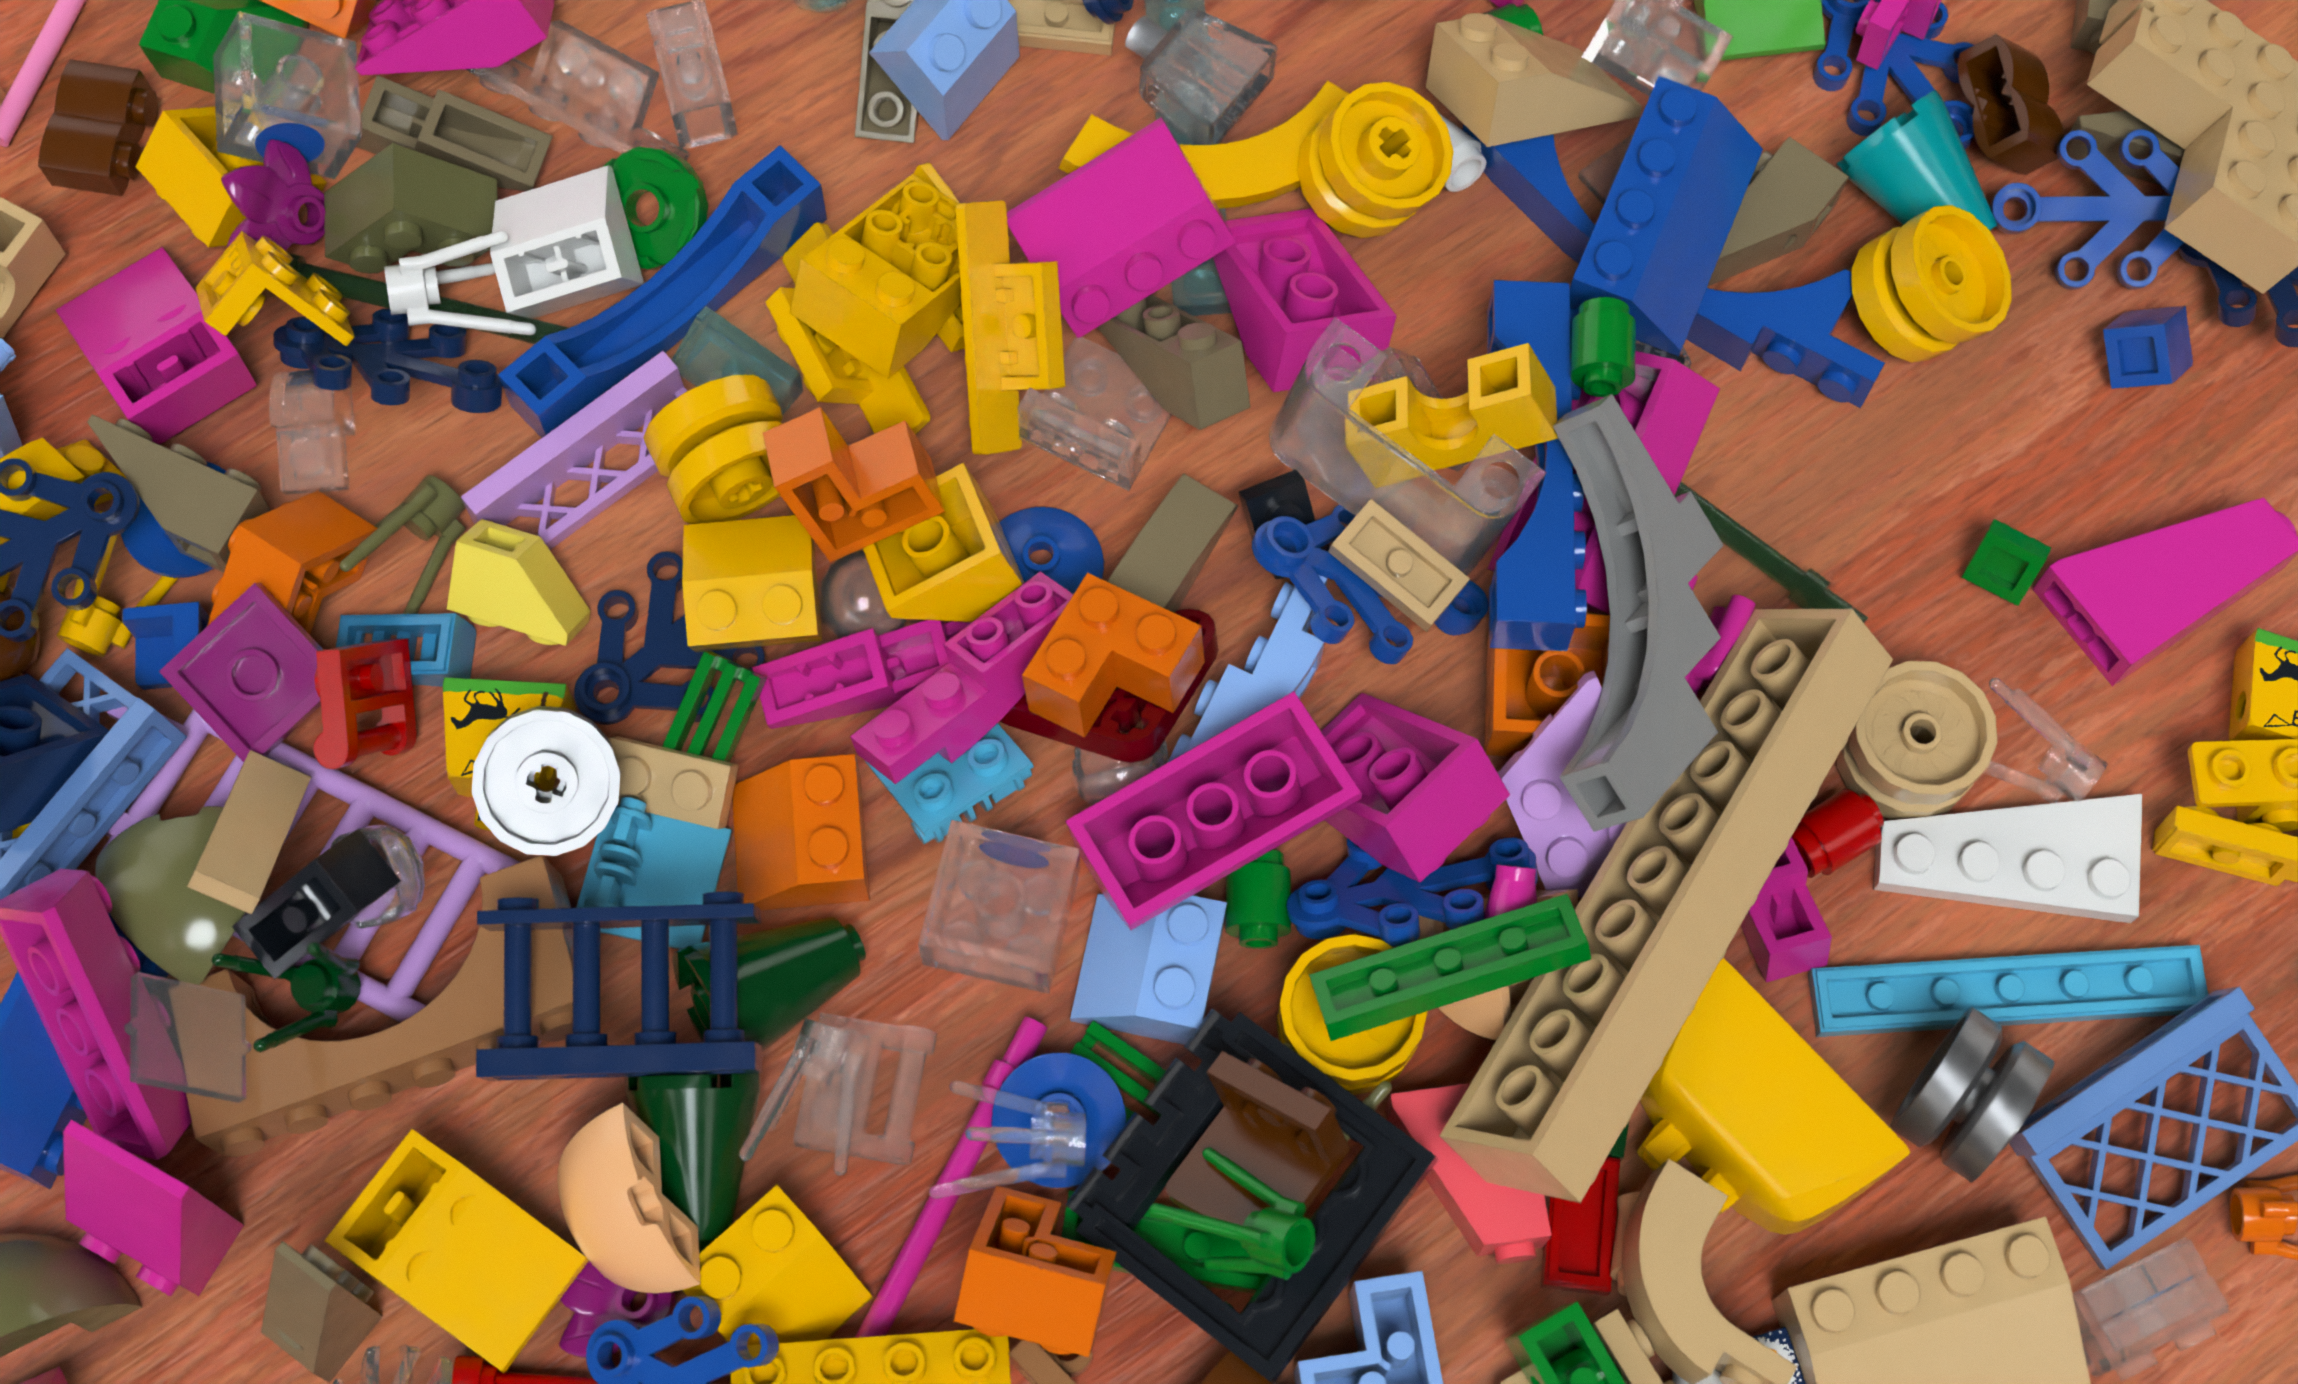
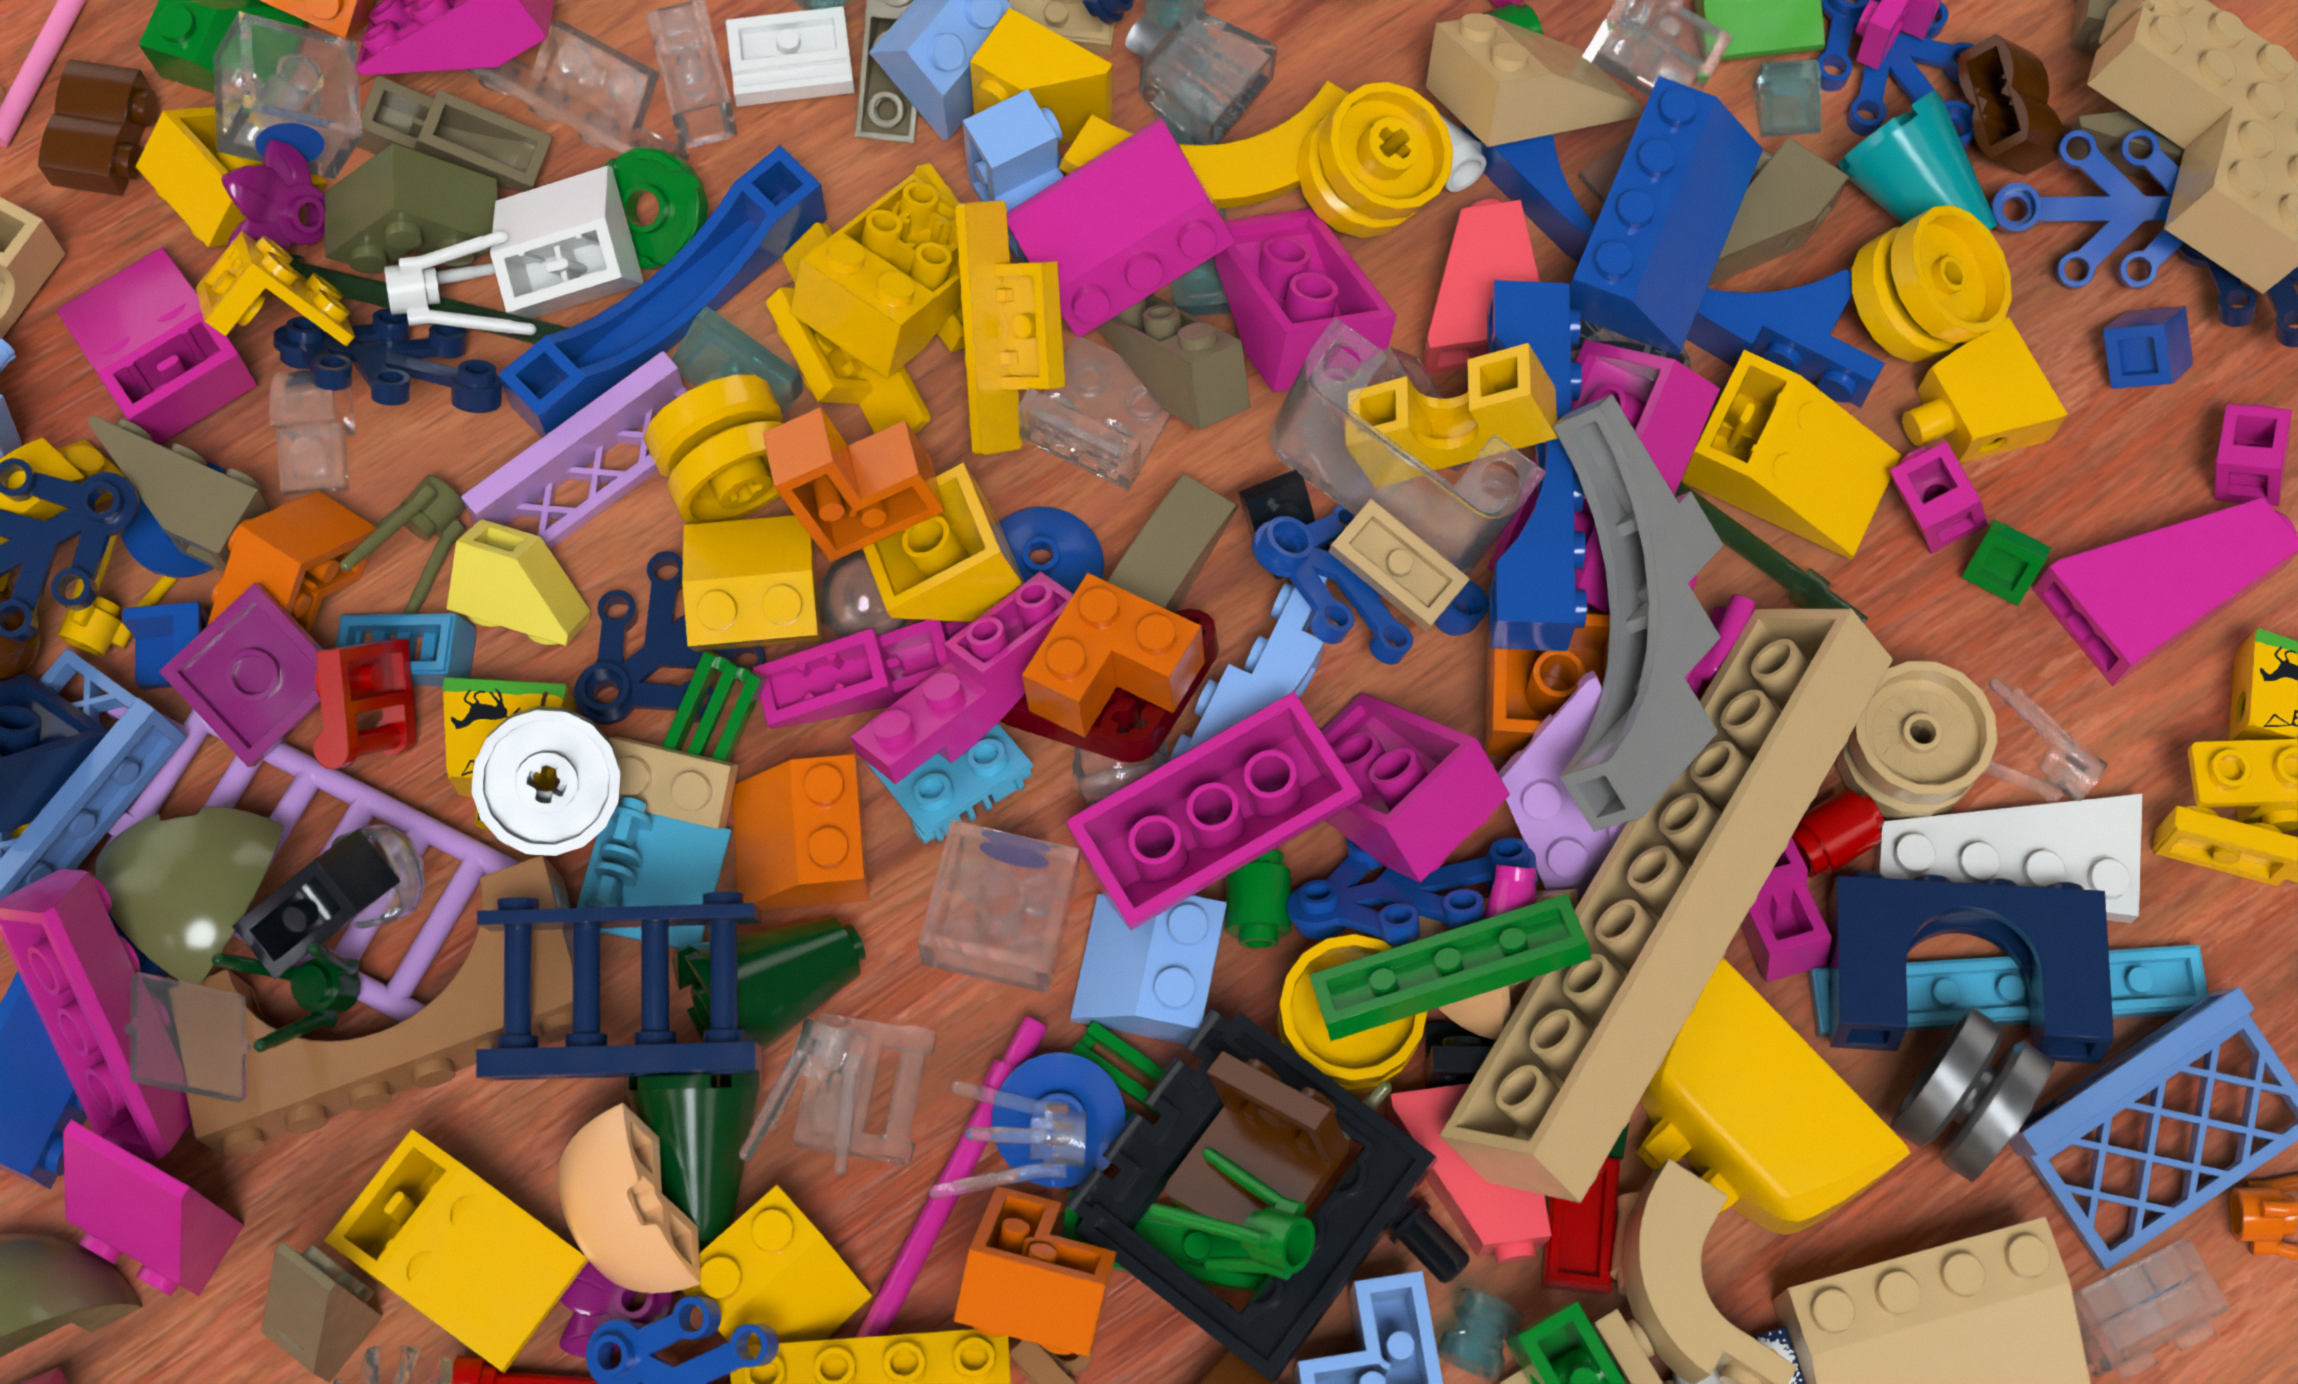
tan tile [187,750,311,914] -> none
green brick [1571,297,1636,397] -> none
none -> white plate [726,6,855,107]
none -> light blue brick [963,89,1064,263]
none -> yellow slope [970,7,1113,144]
none -> black axle [1388,1195,1470,1283]
none -> coral slope [1422,199,1540,374]
none -> black bracket [1425,1022,1493,1089]
none -> clear light blue wheel [1437,1288,1524,1381]
none -> yellow slope [1681,350,1901,560]
none -> clear light blue slope [1753,59,1821,137]
none -> dark blue arch [1827,871,2114,1064]
none -> dark pink brick [1889,441,1988,554]
none -> yellow torso [1902,317,2068,462]
none -> dark pink brick [2215,404,2292,506]

